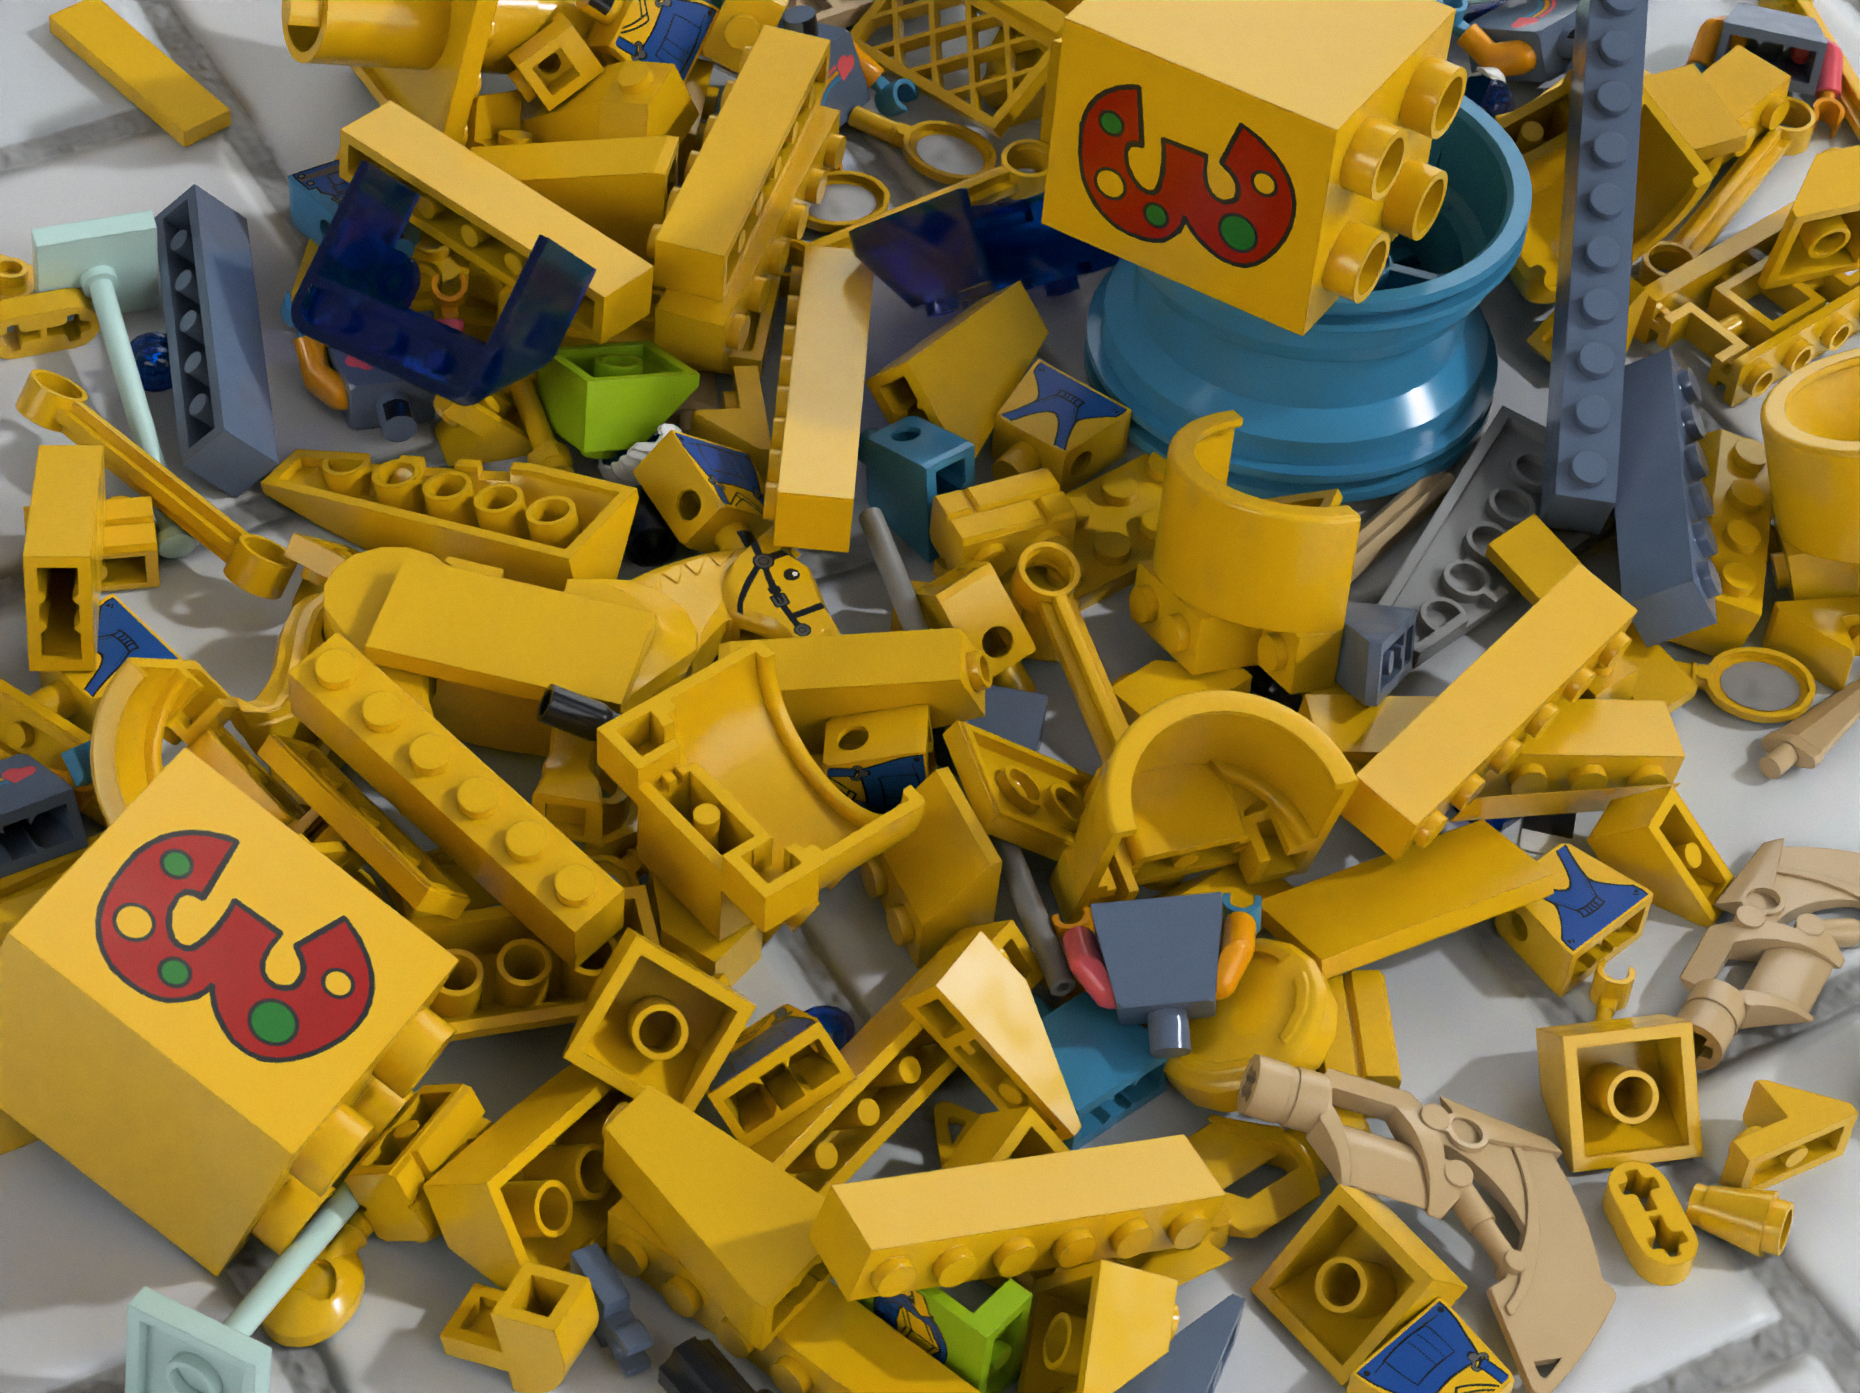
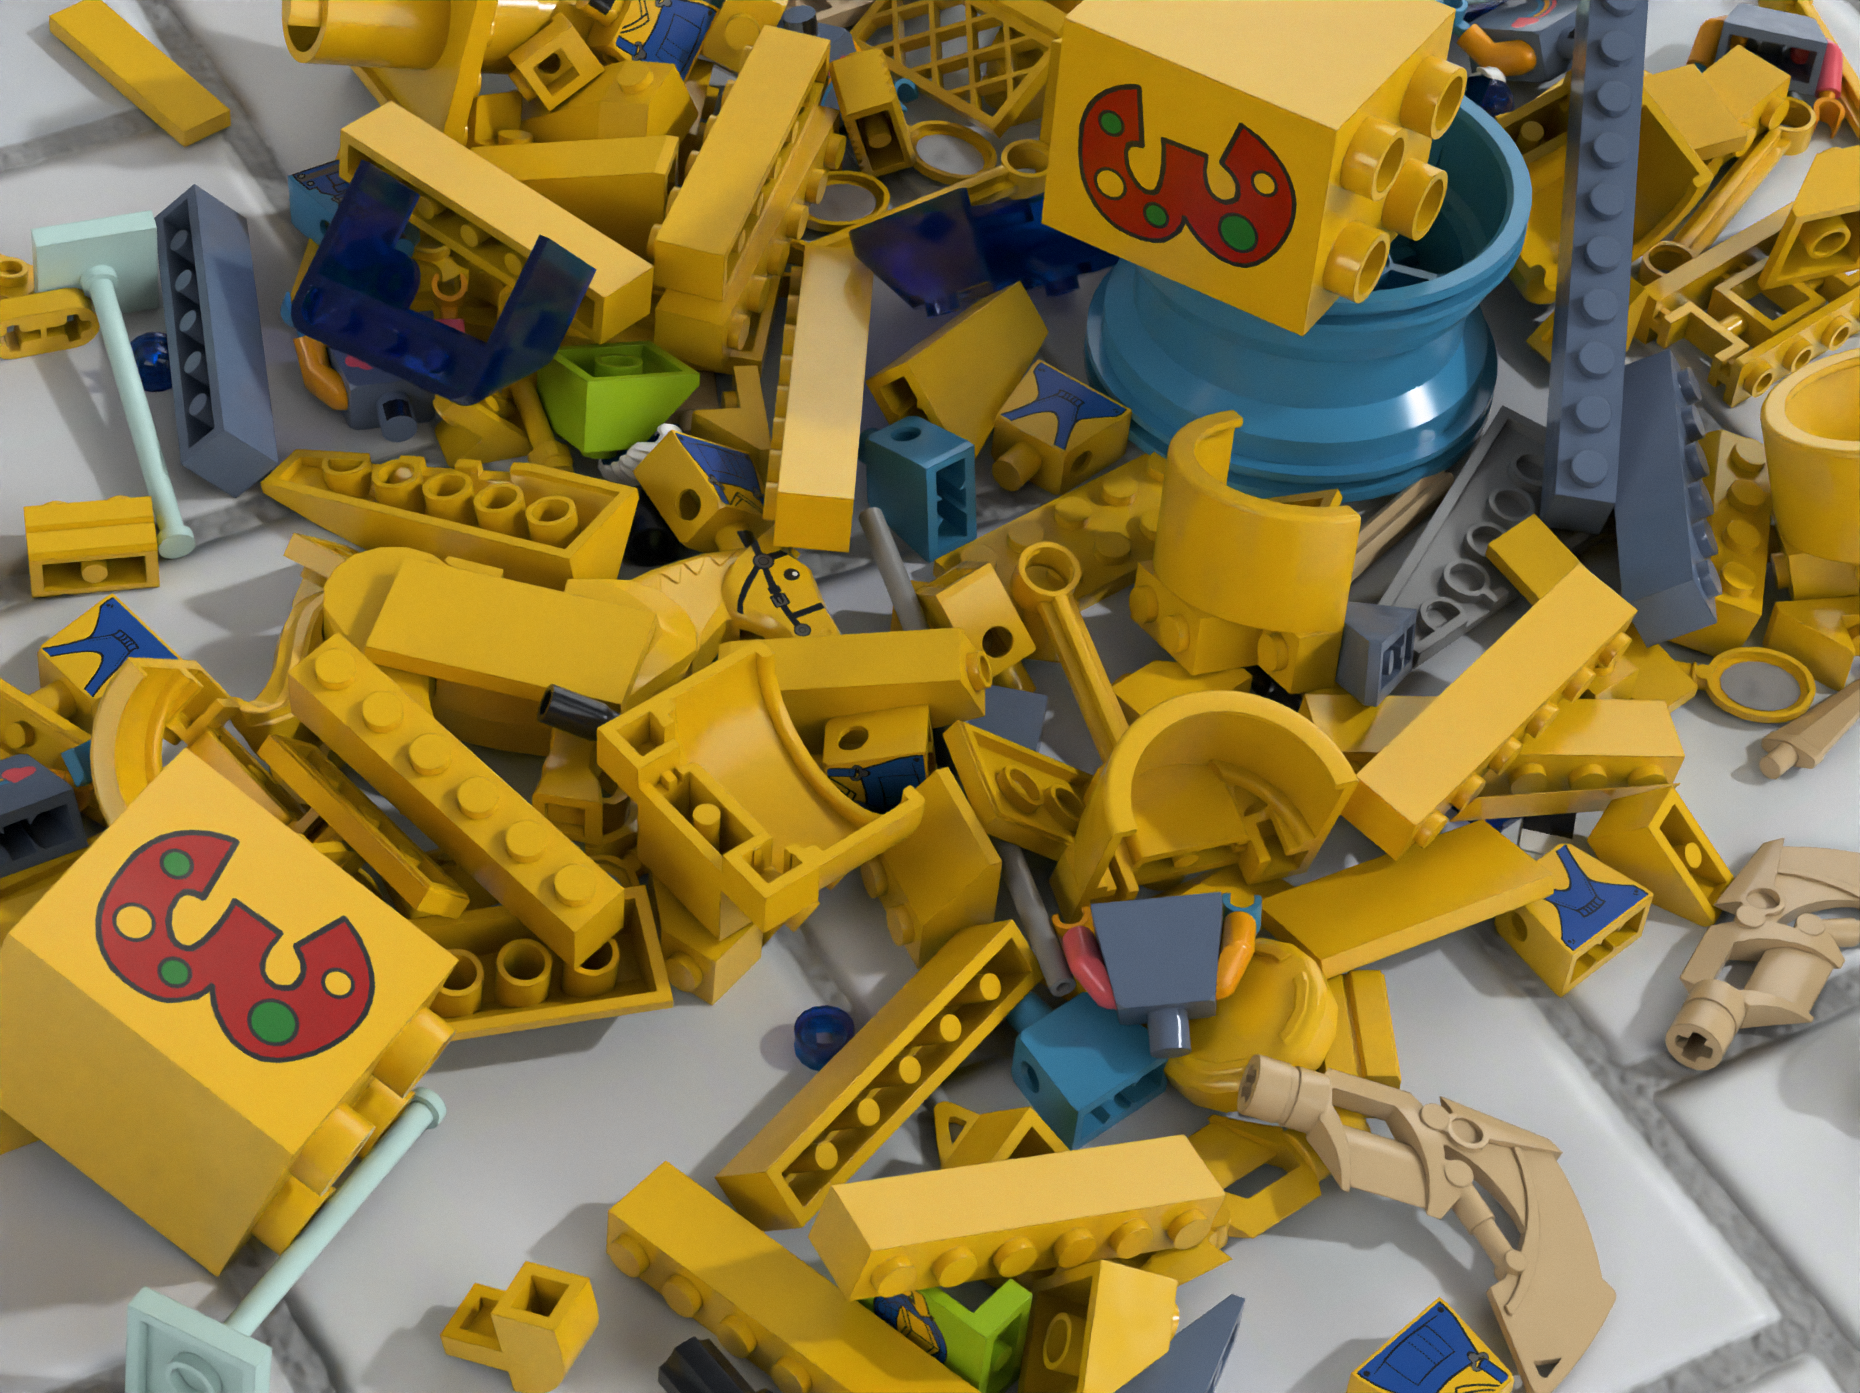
yellow piece [15,369,298,600] -> none
yellow slope [23,445,106,671] -> none
yellow piece [262,1206,374,1348] -> none
yellow brick [344,1083,493,1243] -> none
yellow wedge [422,973,747,1291] -> none
yellow slope [562,927,757,1112] -> none
sand blue plate [570,1242,653,1378] -> none
yellow slope [602,1084,833,1352] -> none
yellow torso [706,1004,856,1148] -> none
yellow slope [900,931,1082,1141] -> none
yellow brick [929,467,1077,577] -> none
yellow slope [1250,1184,1468,1387] -> none
yellow slope [1536,1014,1703,1172] -> none
yellow hand [1589,959,1636,1021] -> none
yellow beam [1602,1161,1699,1286] -> none
yellow cone [1686,1183,1794,1258] -> none
yellow slope [1719,1079,1858,1190] -> none
none -> yellow brick [829,48,917,178]

